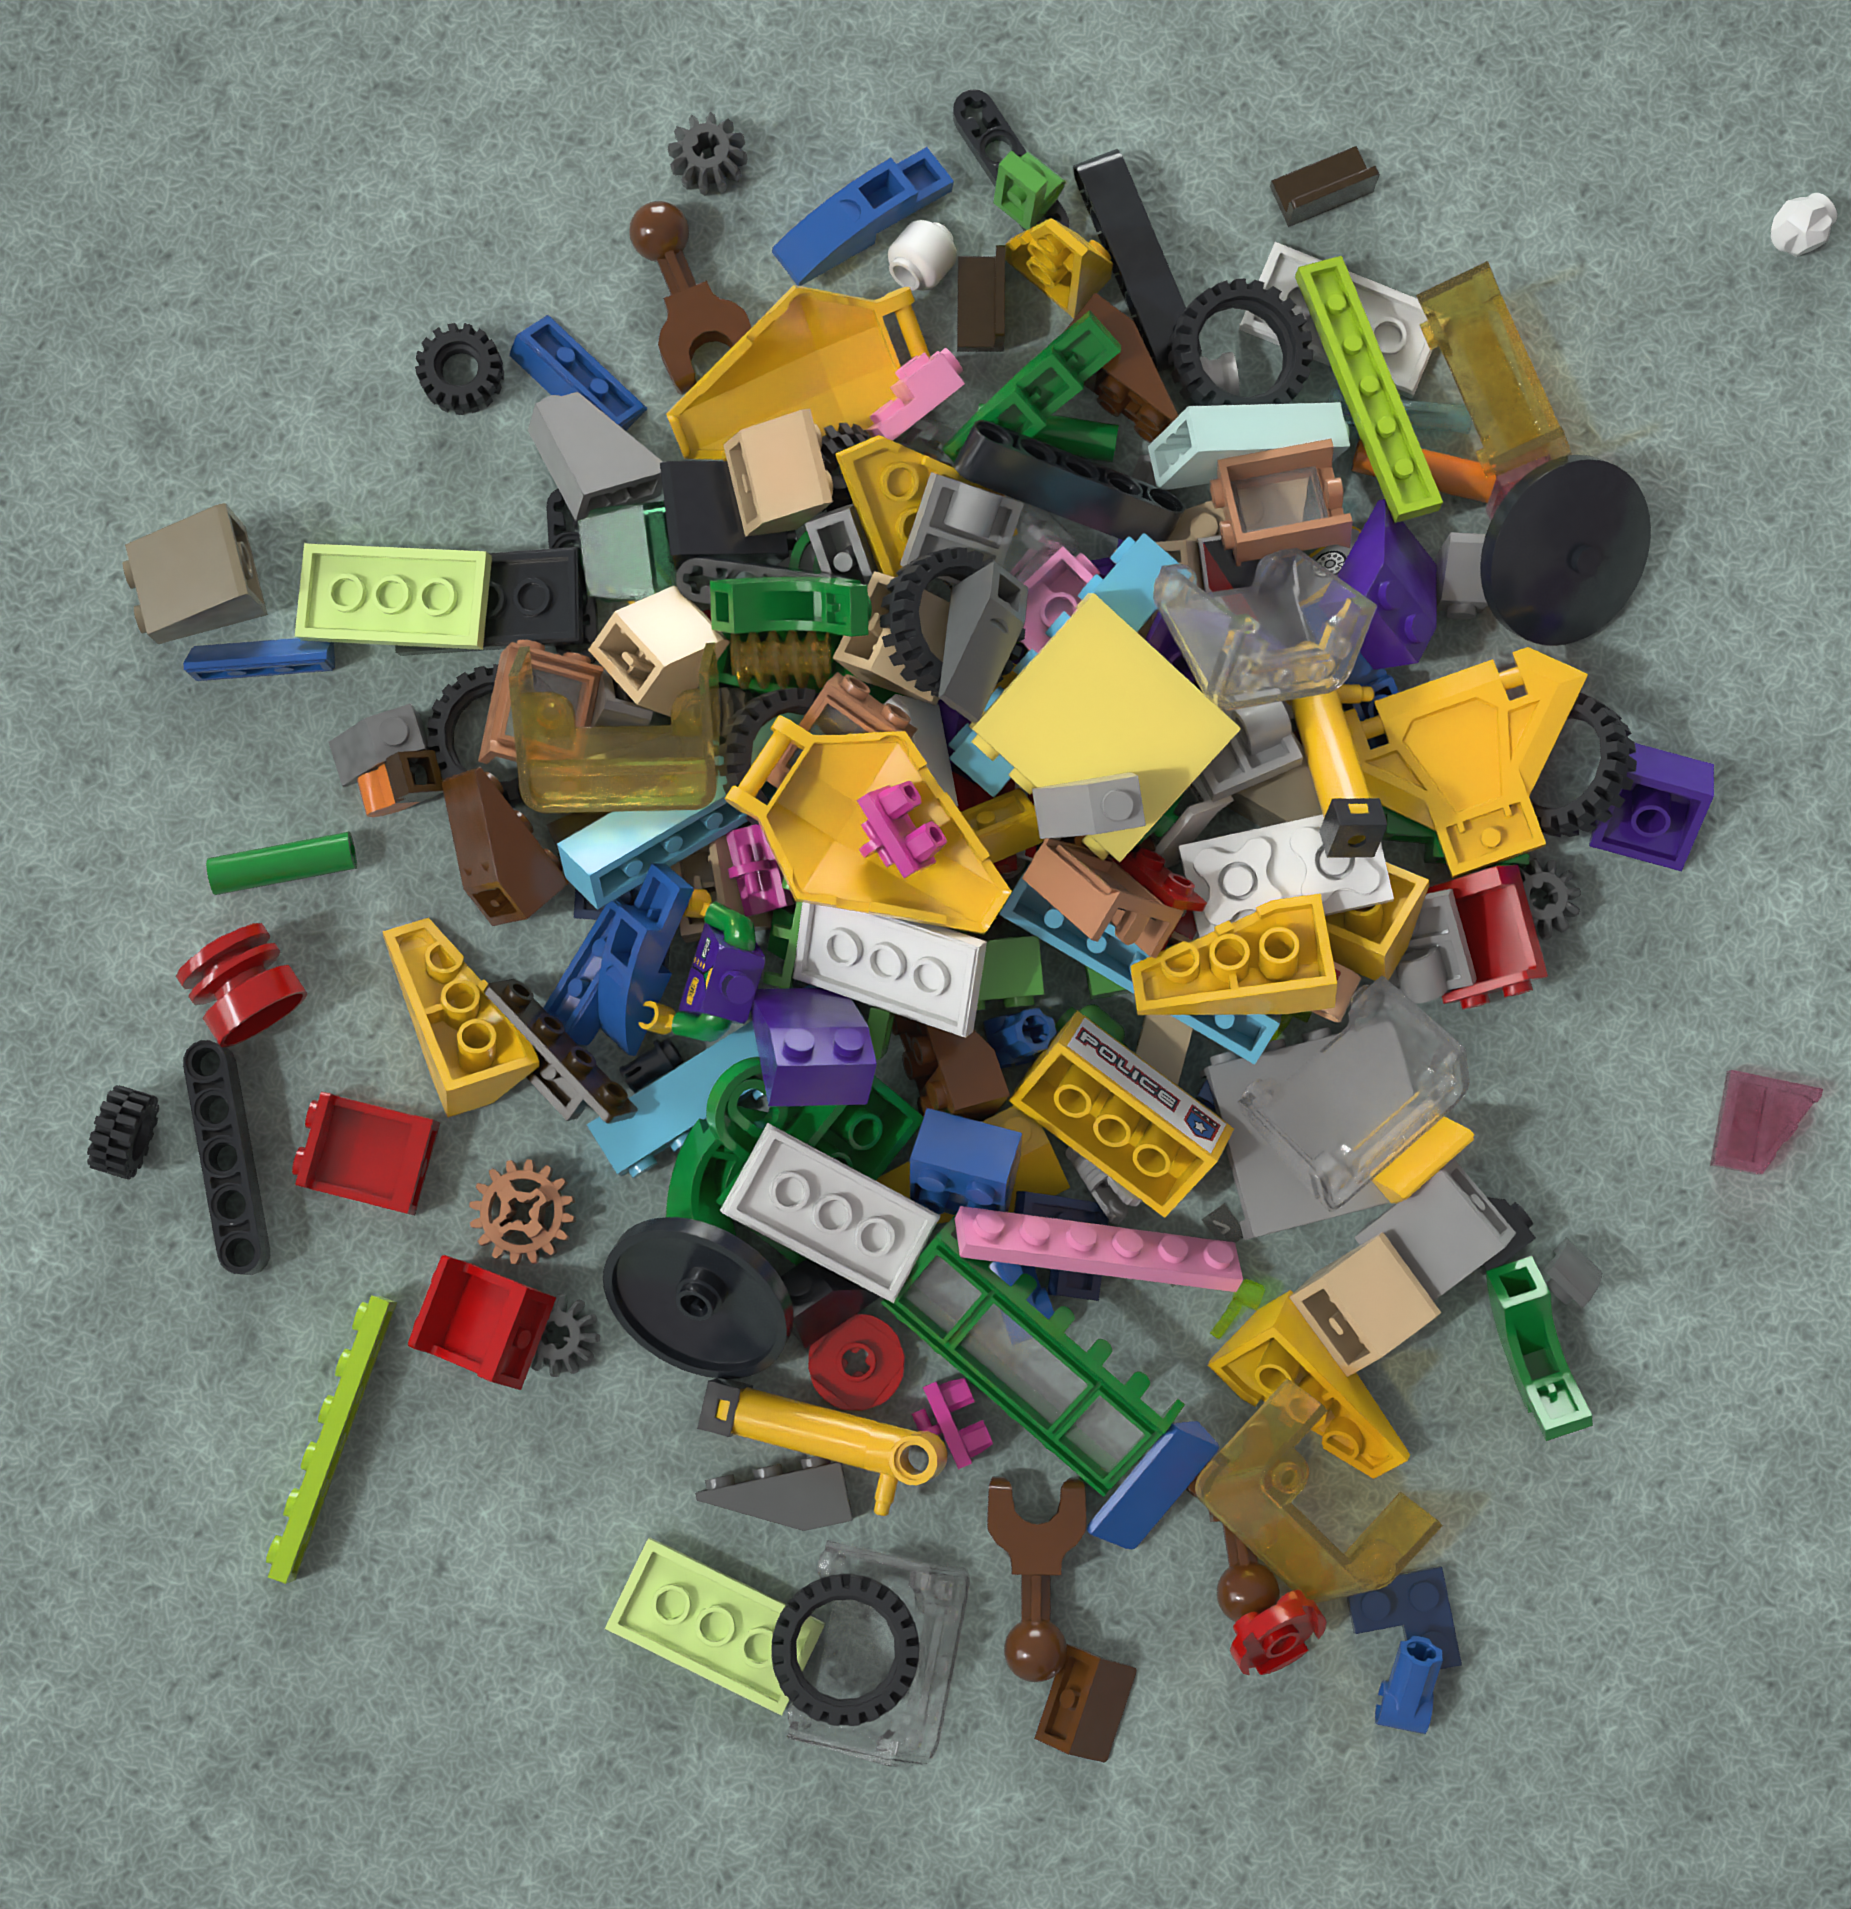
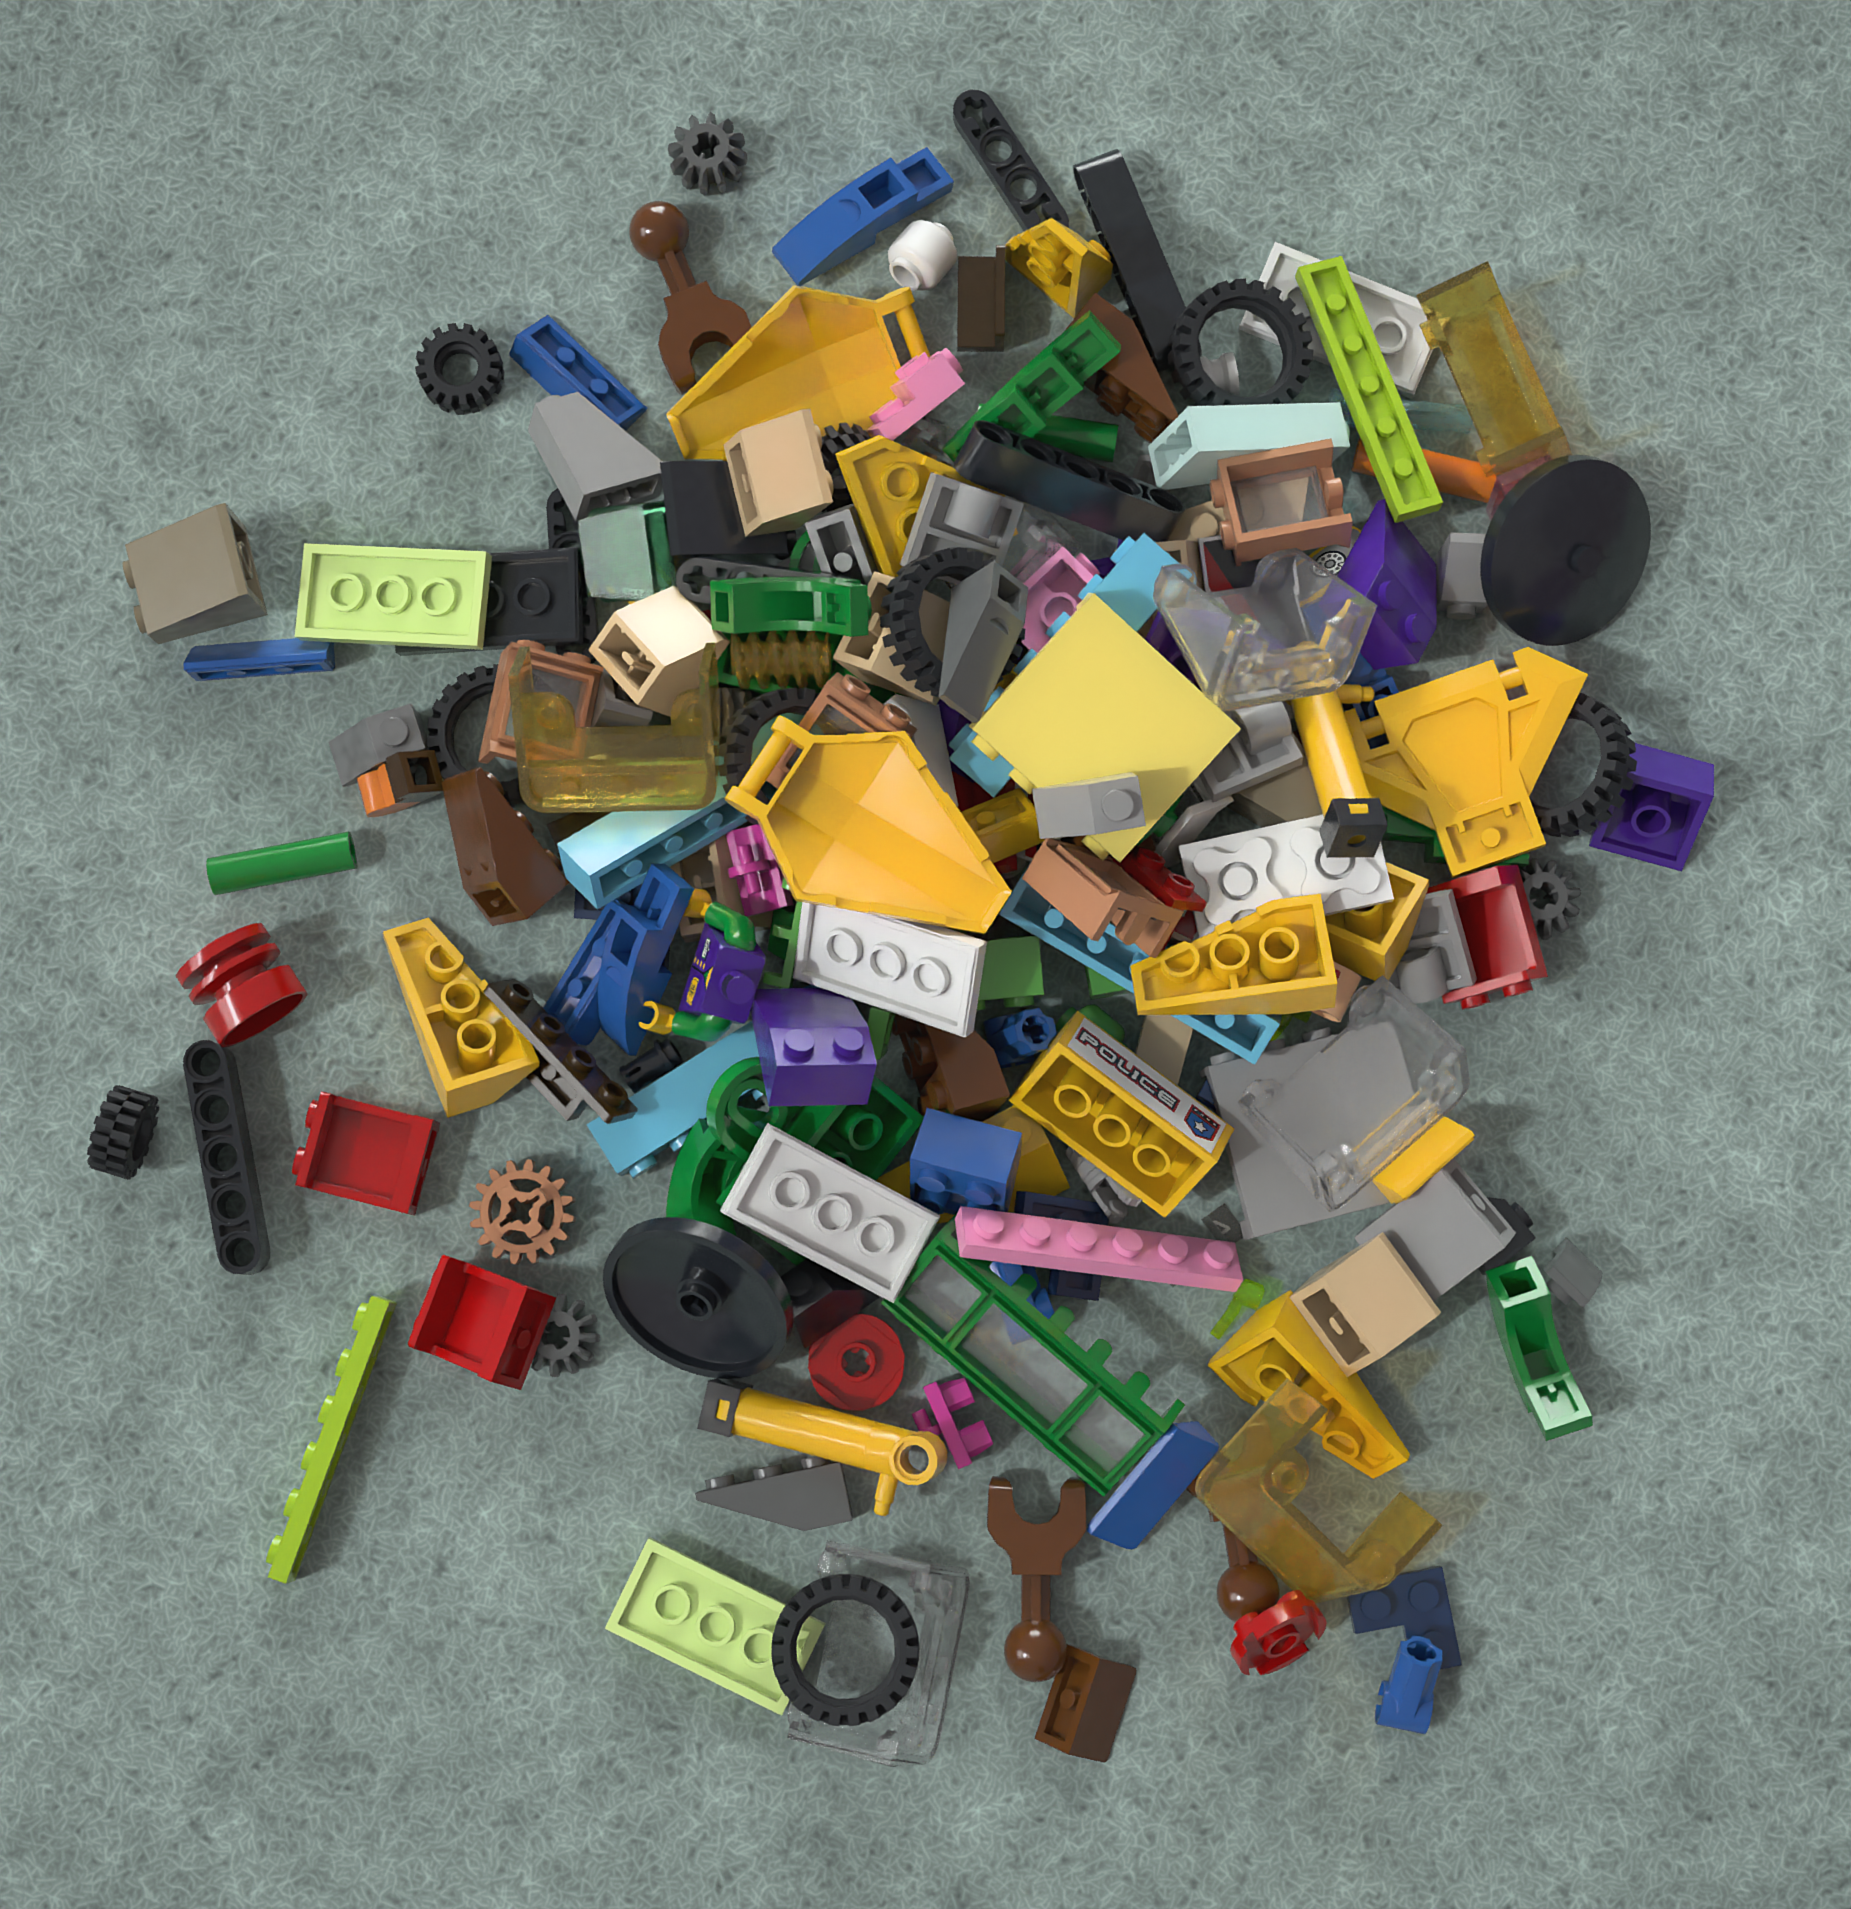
dark pink hips [857,781,947,878] -> none
bright green plate [993,151,1066,230] -> none
dark brown panel [1270,146,1380,227] -> none
clear pink wing [1710,1070,1823,1175] -> none
white rock [1771,193,1837,257] -> none

